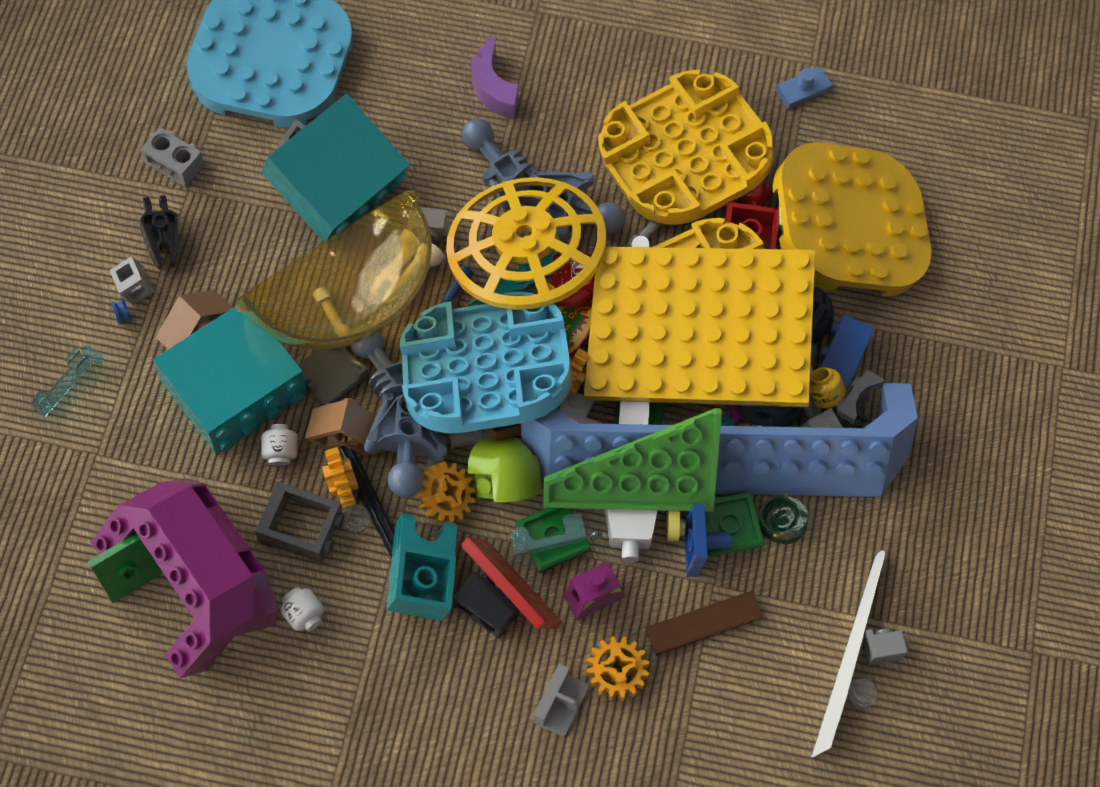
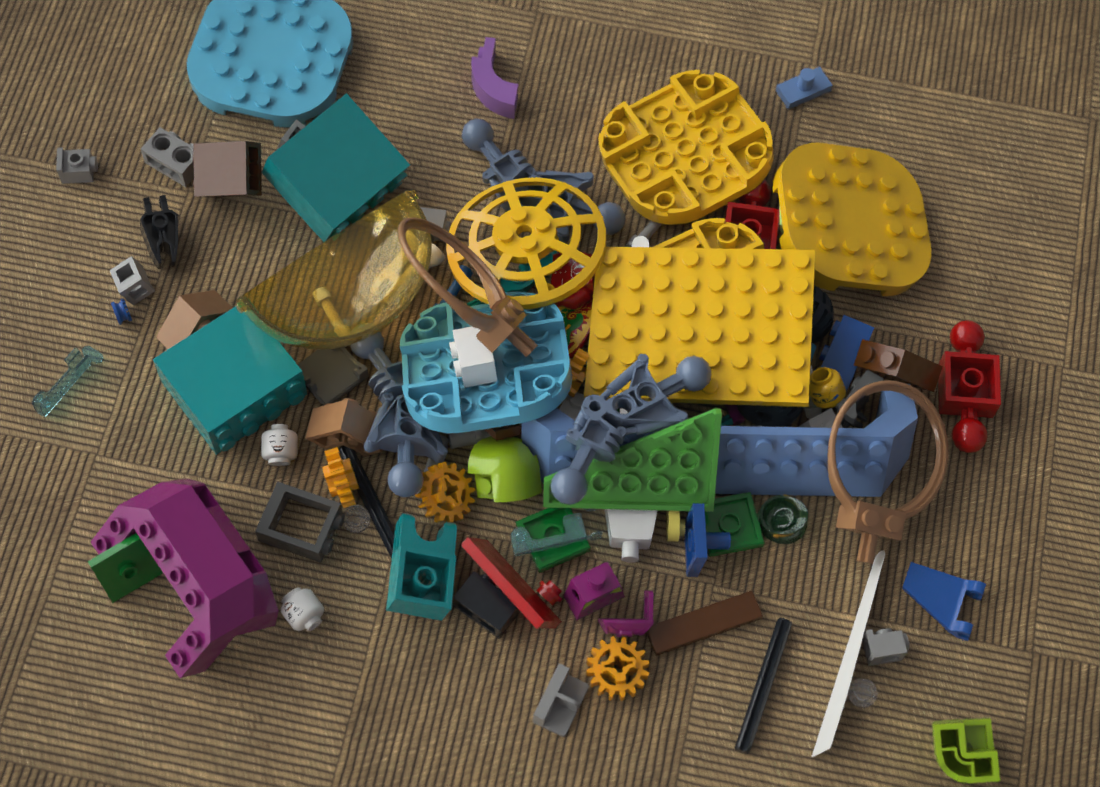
none -> light grey brick [56,148,98,184]
none -> brick [193,141,262,198]
none -> medium nougat brick [398,217,538,357]
none -> white brick [449,326,497,388]
none -> red plate [536,580,563,606]
none -> sand blue piece [550,354,711,505]
none -> magenta piece [598,590,654,637]
none -> black axle [735,618,792,754]
none -> medium nougat brick [827,380,948,564]
none -> reddish brown brick [854,339,943,392]
none -> blue flag [902,562,986,641]
none -> lime brick [932,718,1000,783]
none -> red brick [938,320,1001,453]

